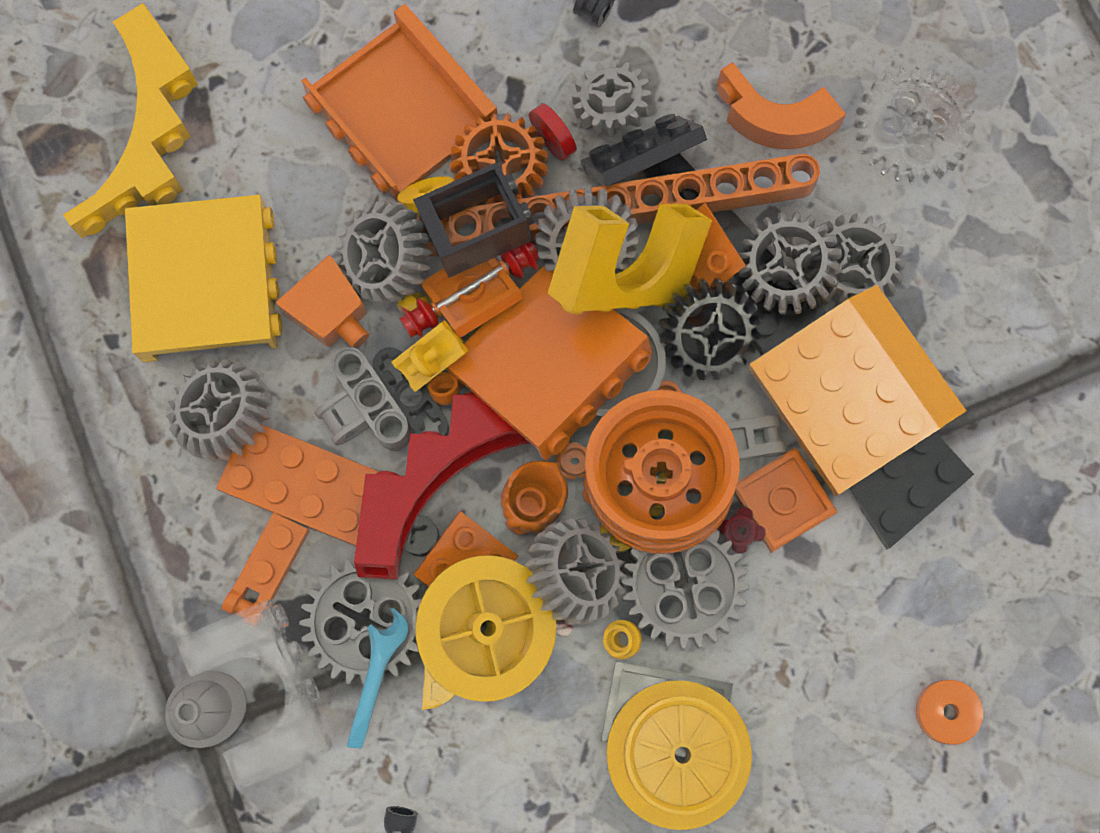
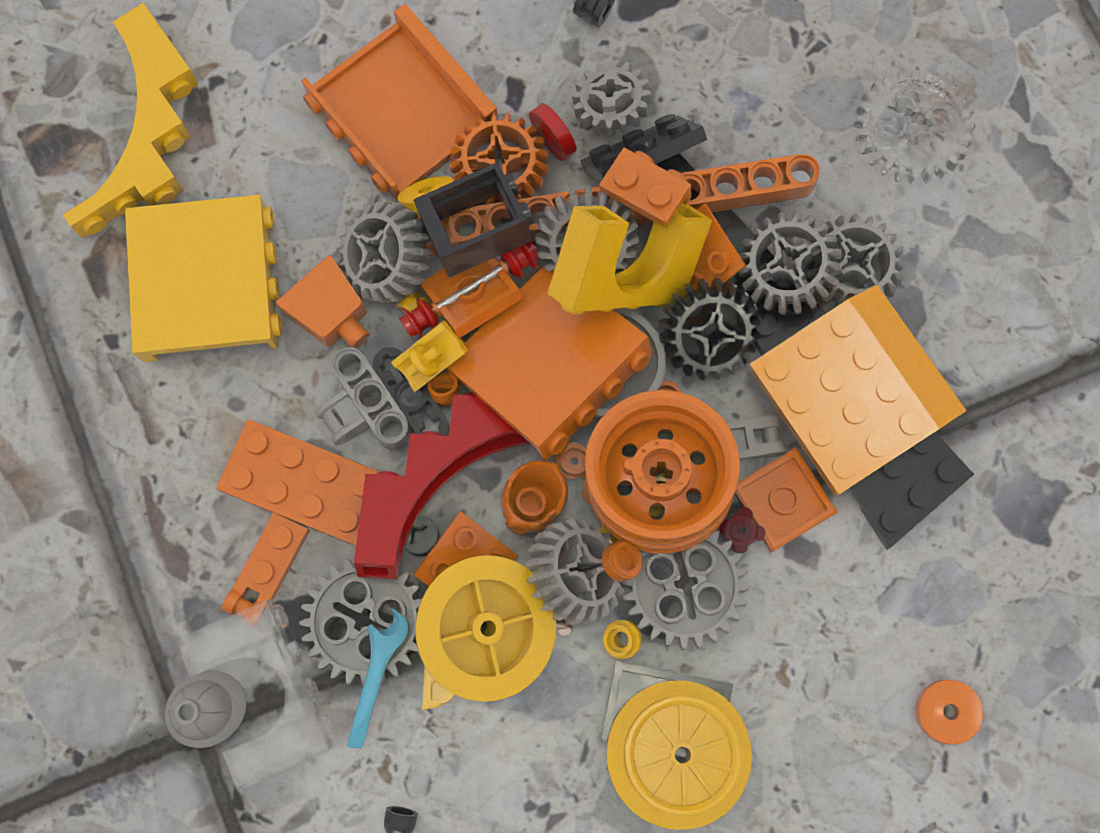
light grey gear [166,358,272,462] -> none
orange arch [717,62,846,149] -> none
none -> orange bracket [599,148,691,228]
none -> orange tile [602,540,642,582]

